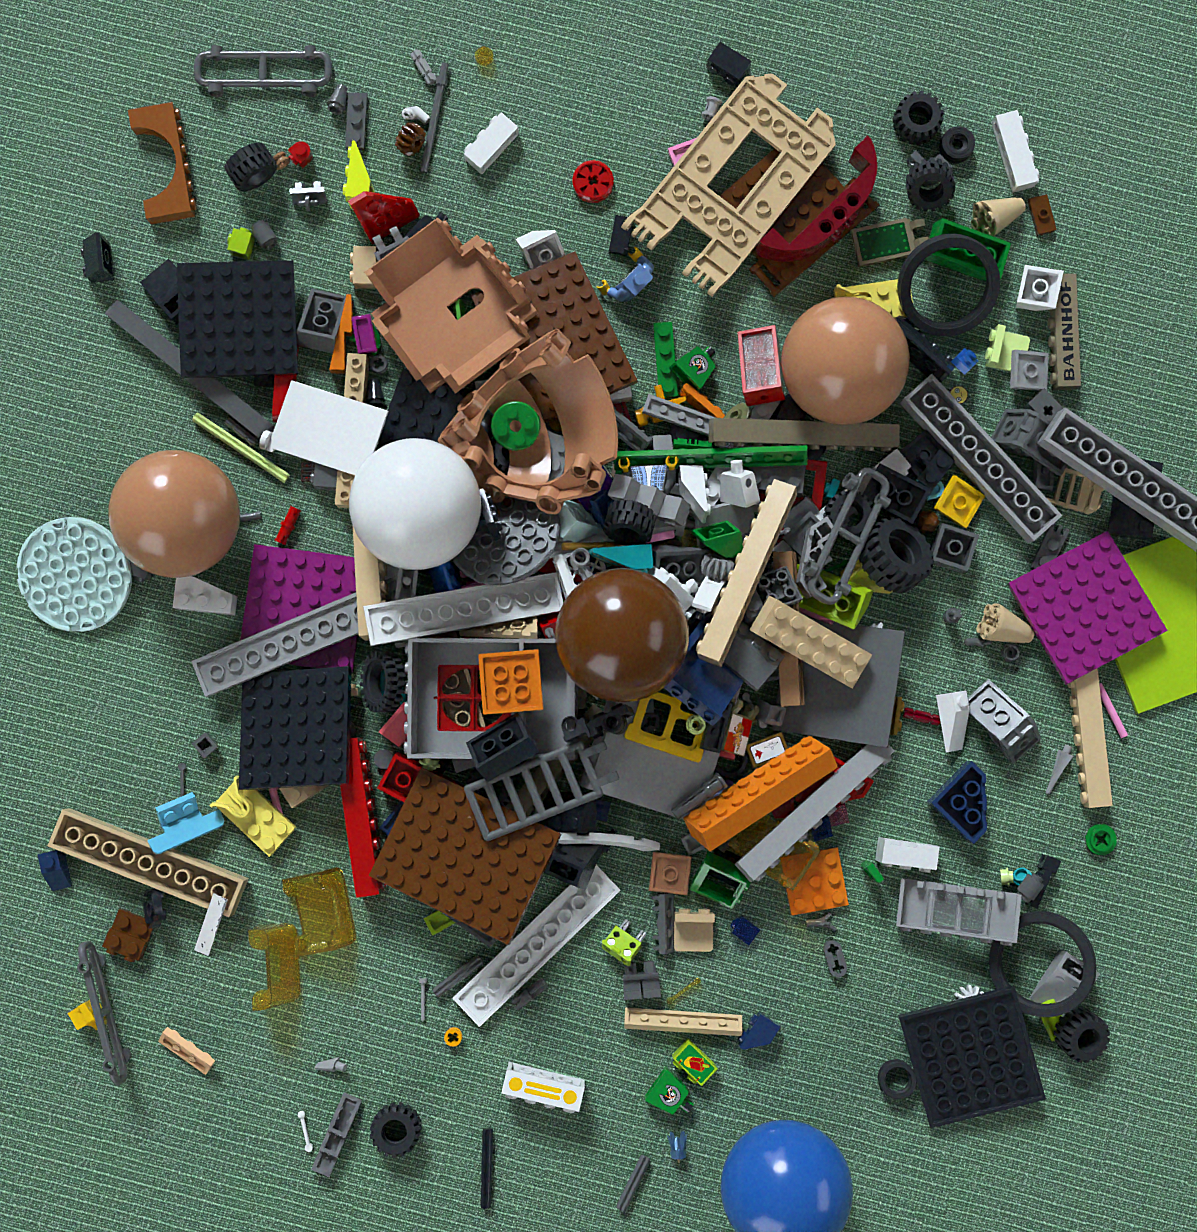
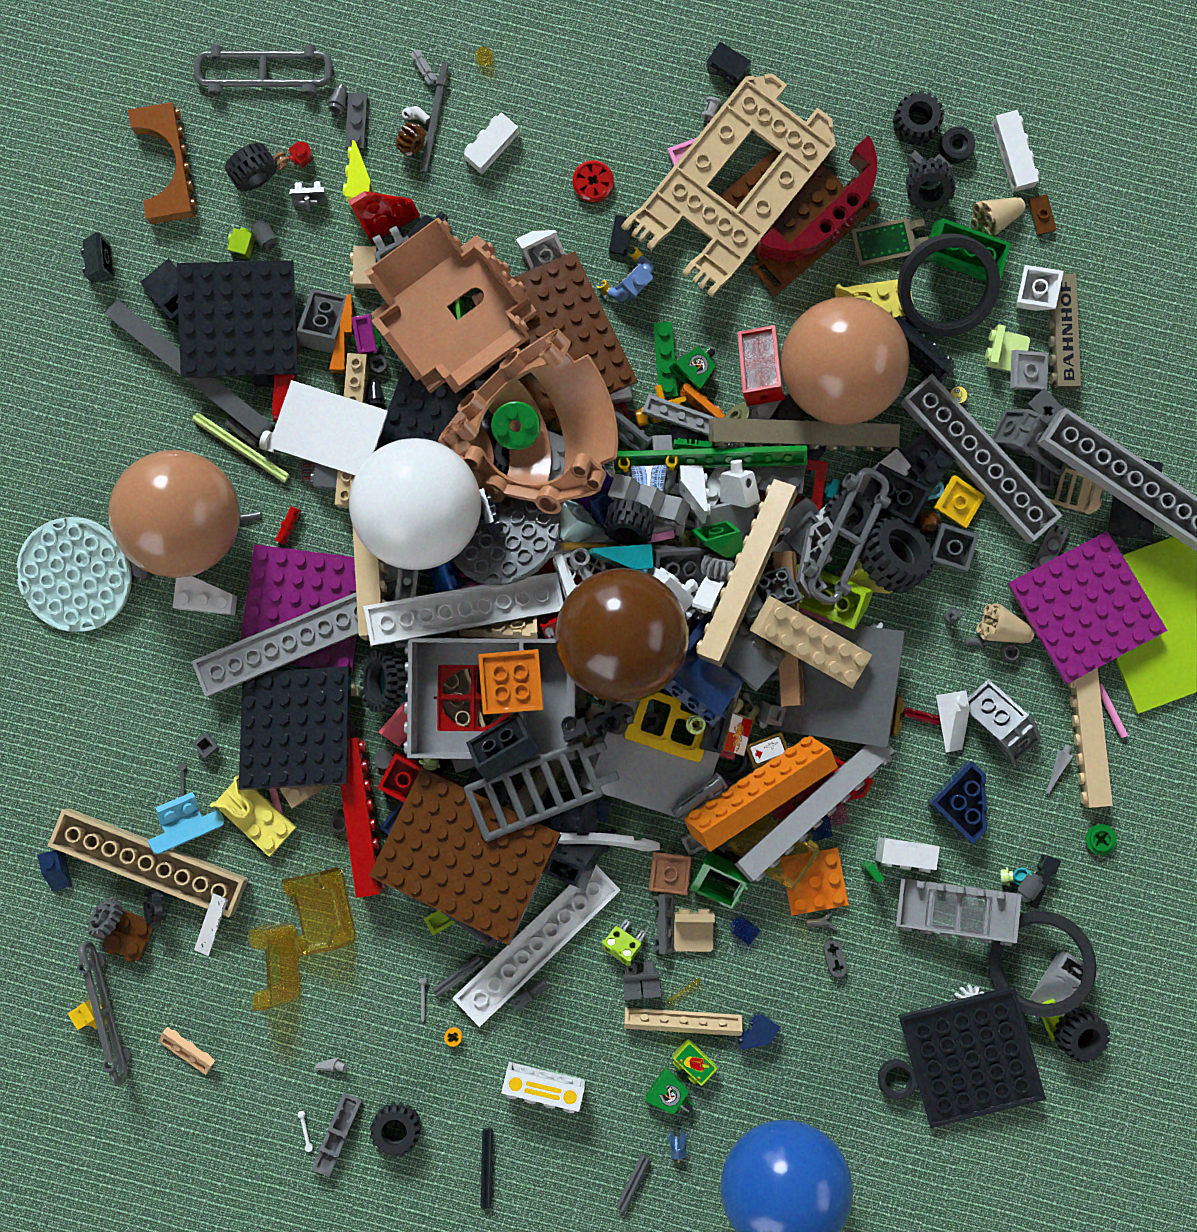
blue plate [951,348,978,375] -> none
none -> dark grey gear [86,897,124,939]
none -> dark grey plate [330,814,346,834]

